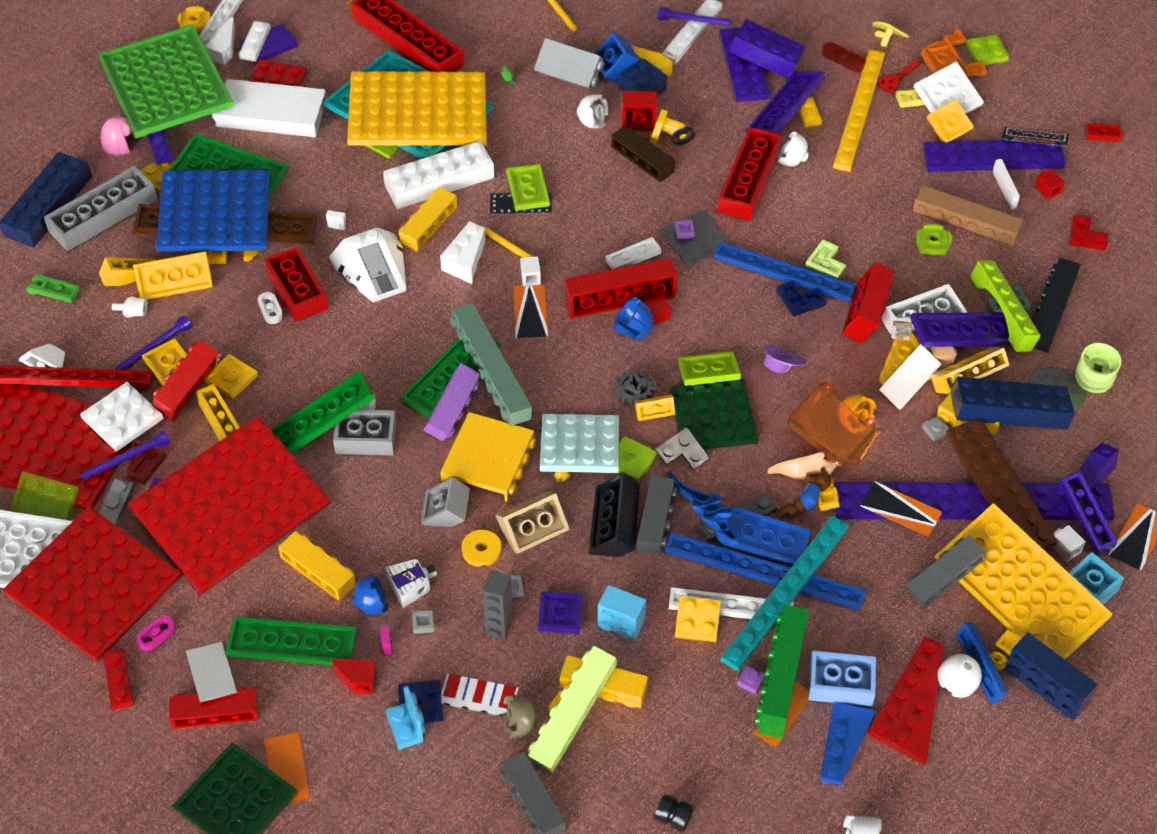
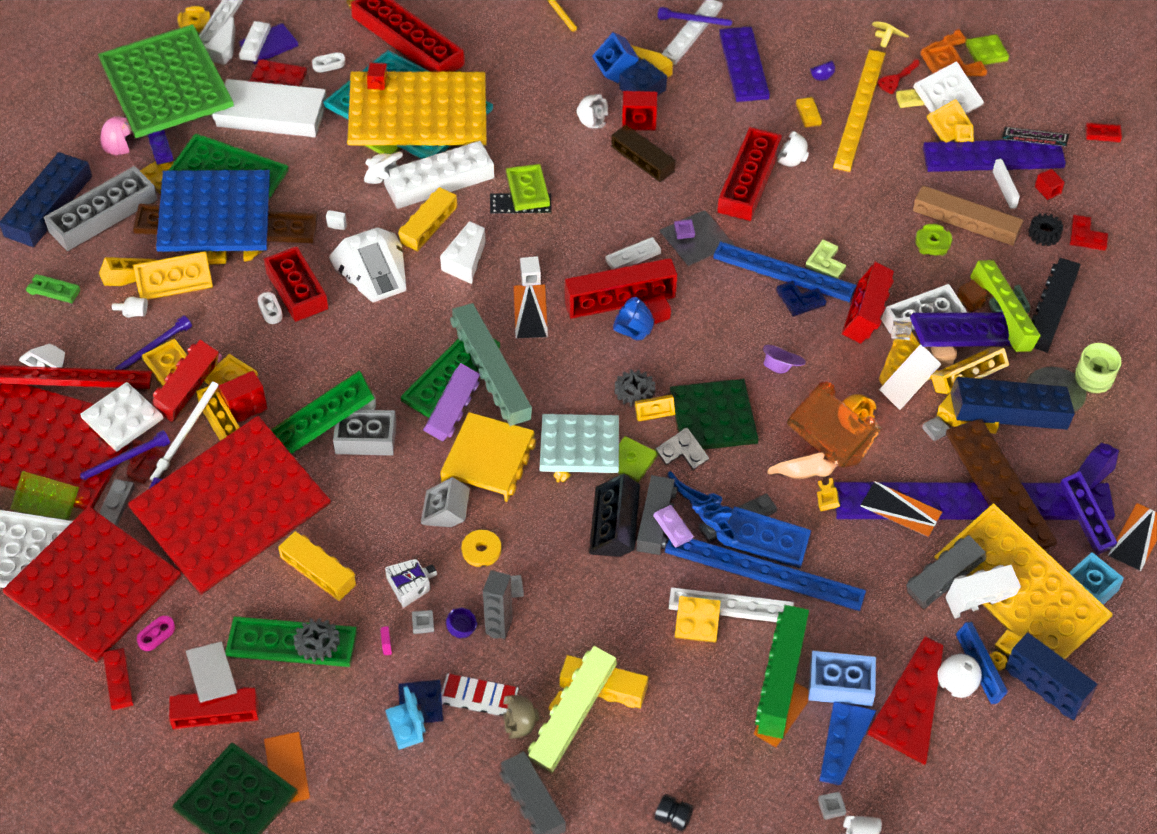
red slope [332,659,377,695] -> none
blue cylinder [352,573,389,616] -> none
yellow bar [483,226,533,258] -> none
tan slope [496,491,570,554] -> none
bright green plate [500,66,514,84] -> none
brick [534,38,604,91] -> none
dark purple plate [538,592,582,634] -> none
medium azure brick [598,585,646,640] -> none
yellow piece [650,109,695,146] -> none
lime plate [678,351,741,386] -> none
teal plate [721,515,849,672] -> none
dark purple brick [730,19,806,79] -> none
medium lavender plate [737,665,765,694] -> none
dark purple plate [745,71,825,134] -> none
reddish brown piece [776,466,831,518] -> none
clear red beam [822,42,866,72] -> none
white brick [1052,525,1086,562] -> none
none -> white bar [150,381,218,481]
none -> red brick [218,371,268,423]
none -> dark grey gear [294,618,340,662]
none -> white plate [312,52,346,73]
none -> white piece [364,152,403,184]
none -> red brick [367,63,387,90]
none -> dark purple hair [446,608,477,639]
none -> lavender plate [653,505,694,548]
none -> dark purple hair [810,60,836,81]
none -> light grey plate [818,792,846,820]
none -> white wedge [945,565,1021,619]
none -> yellow tile [955,124,974,142]
none -> clear orange brick [957,280,988,313]
none -> black tyre [1028,213,1063,246]

